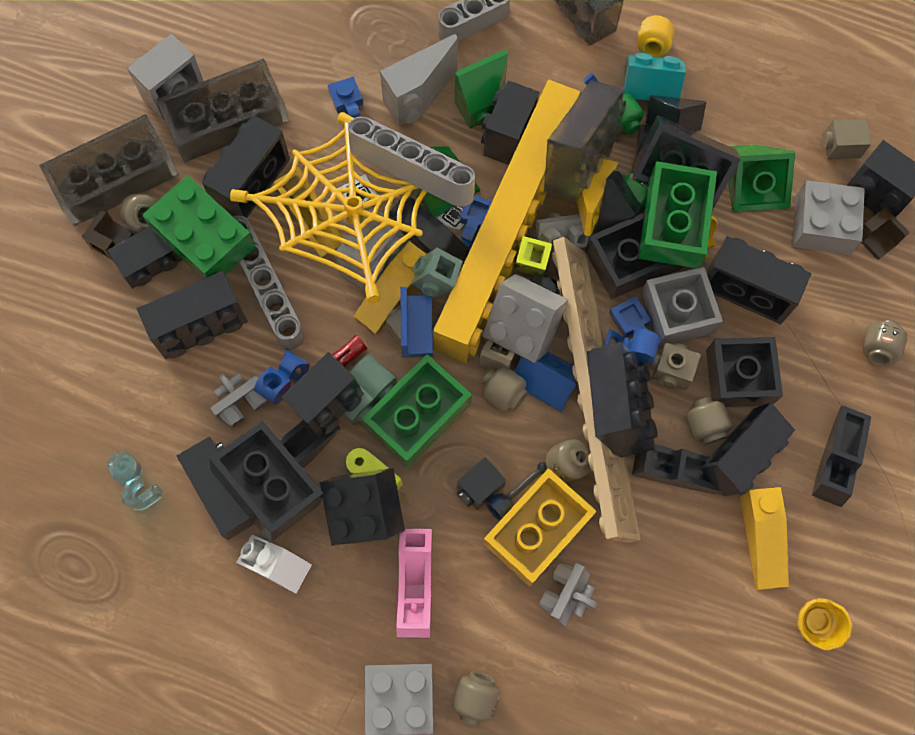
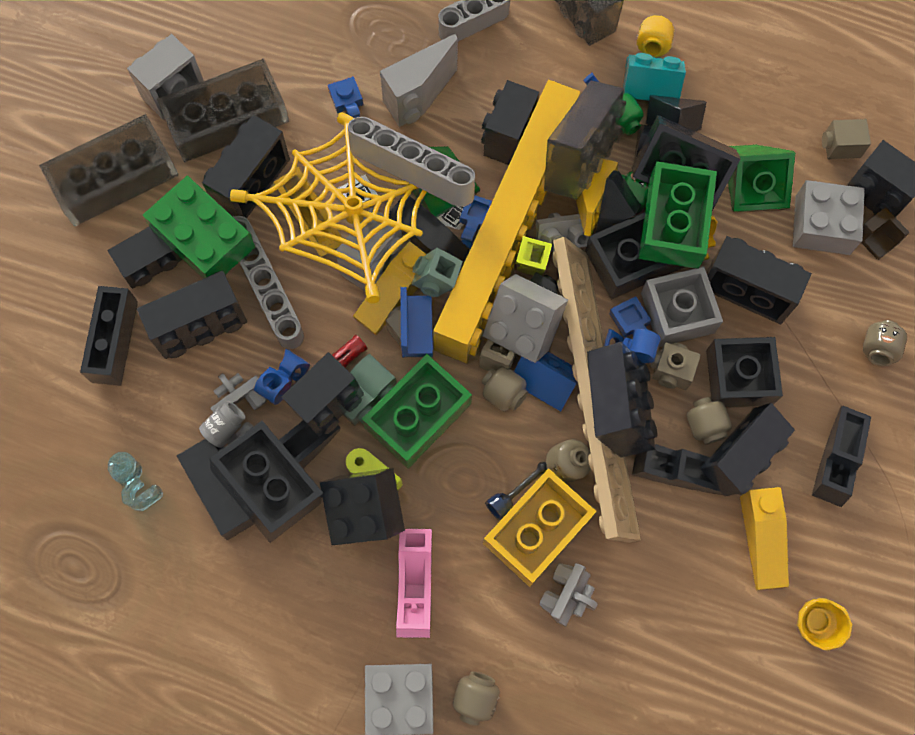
dark brown panel [82,209,133,261] -> none
dark tan head [120,193,157,232] -> none
white slope [236,535,312,593] -> none
green slope [454,49,508,129] -> none
black brick [456,457,506,510] -> none
none -> black brick [80,286,138,386]
none -> light grey piece [199,401,254,448]

